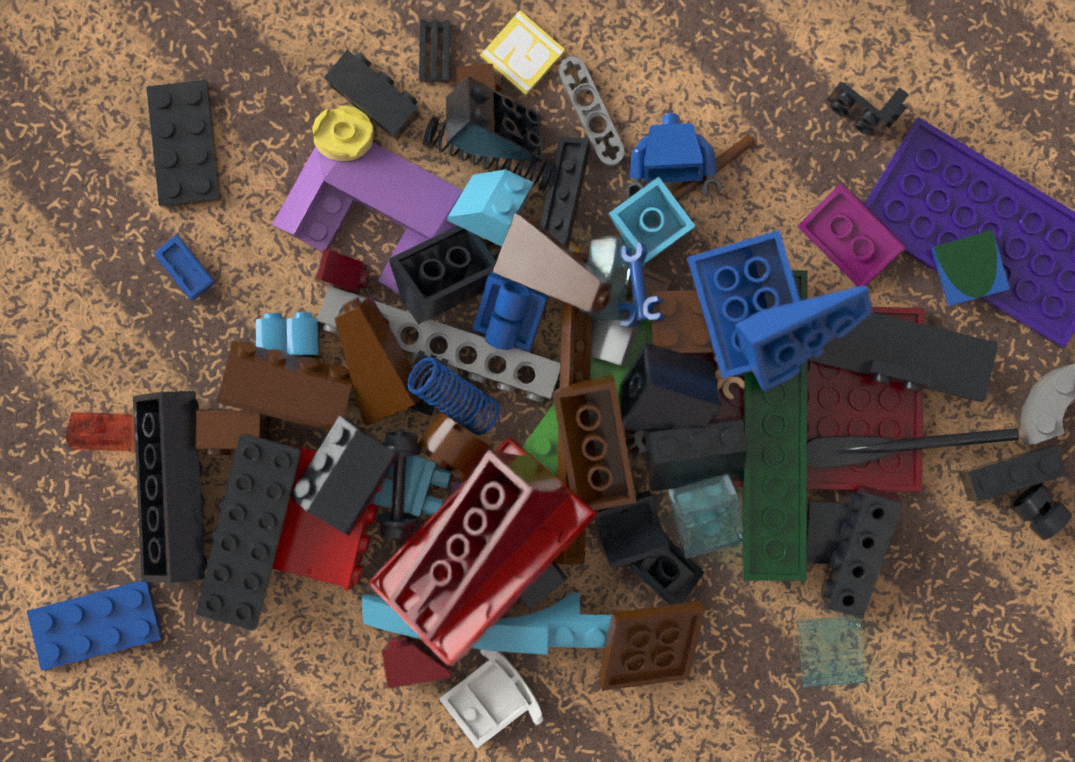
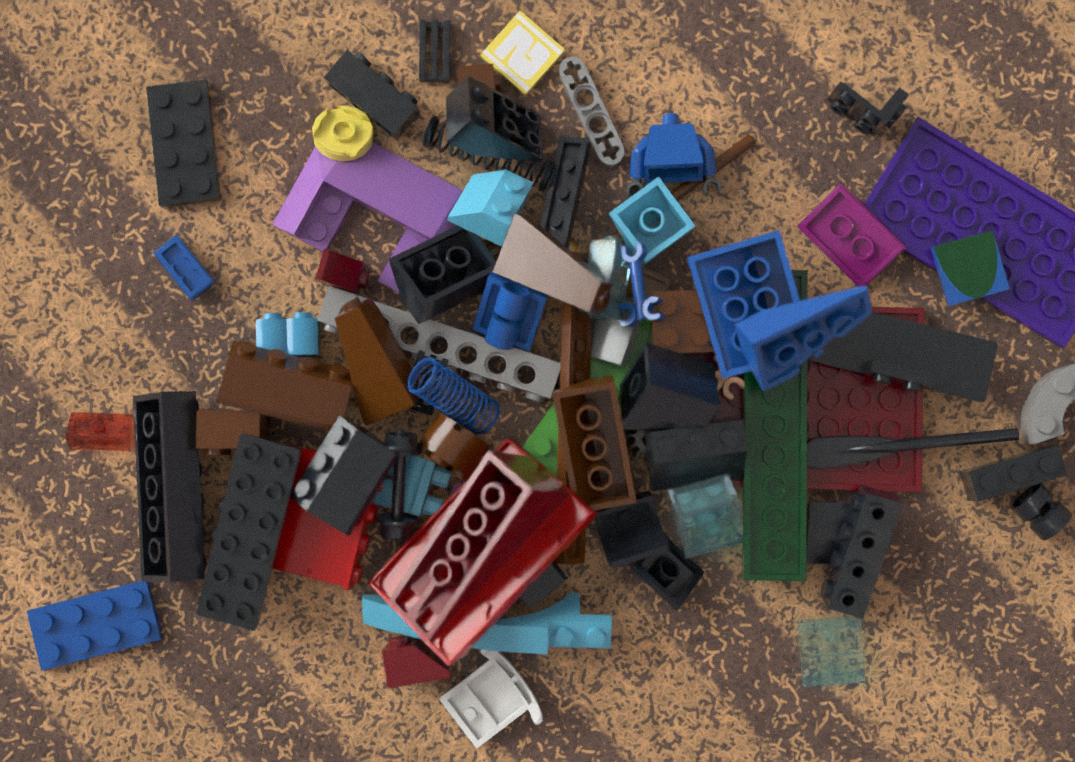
reddish brown plate [598,601,705,691] -> none

